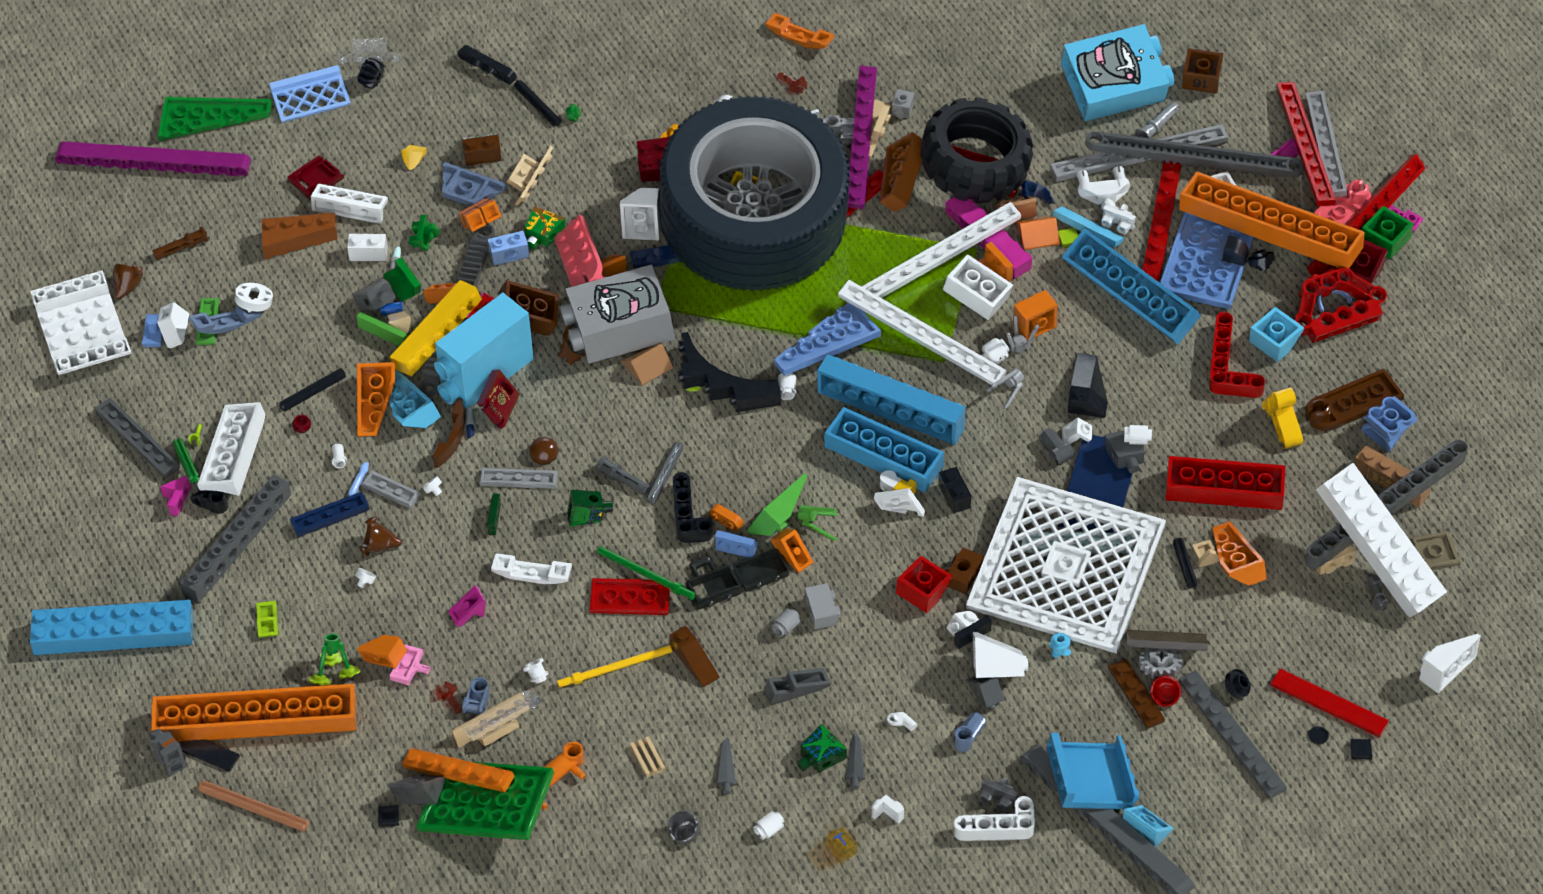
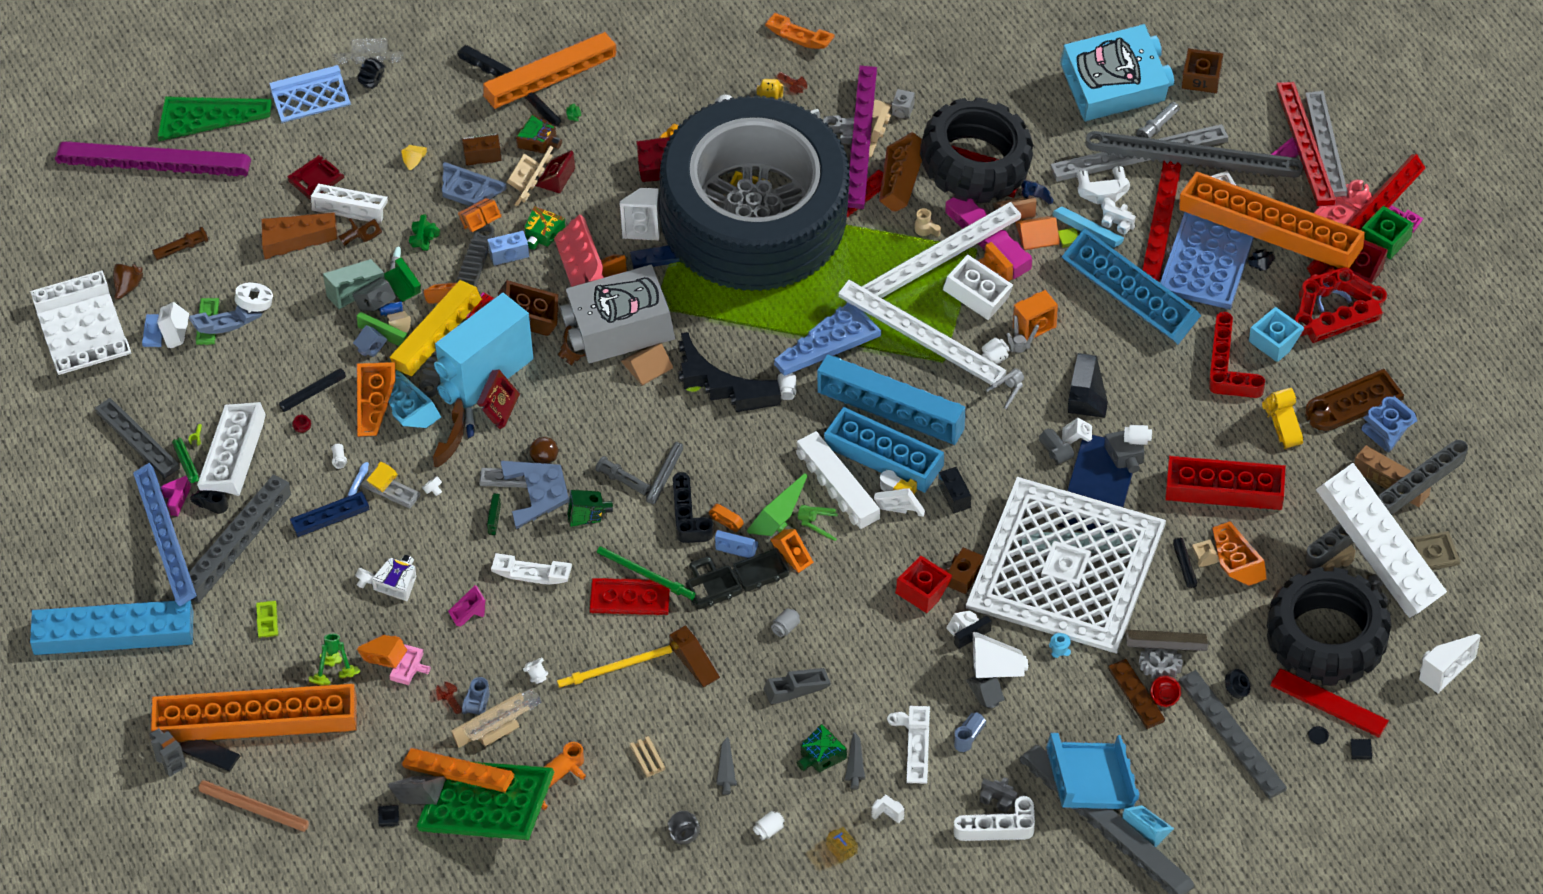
white brick [347,234,388,261] -> none
reddish brown hat [359,516,402,556] -> none
light grey brick [805,583,841,629] -> none
black brick [1222,235,1249,266] -> none
none -> medium blue plate [133,463,196,606]
none -> sand green wedge [323,259,385,309]
none -> reddish brown bracket [338,218,382,246]
none -> sand blue brick [353,325,388,357]
none -> yellow tile [367,462,398,493]
none -> white torso [372,555,416,601]
none -> orange brick [483,32,616,109]
none -> sand blue wing [500,461,569,529]
none -> torso [516,114,562,154]
none -> dark red slope [535,150,575,194]
none -> yellow head [757,79,783,100]
none -> white brick [796,431,880,529]
none -> white slope [907,706,930,784]
none -> tan piece [914,208,941,237]
none -> black tyre [1266,567,1391,686]

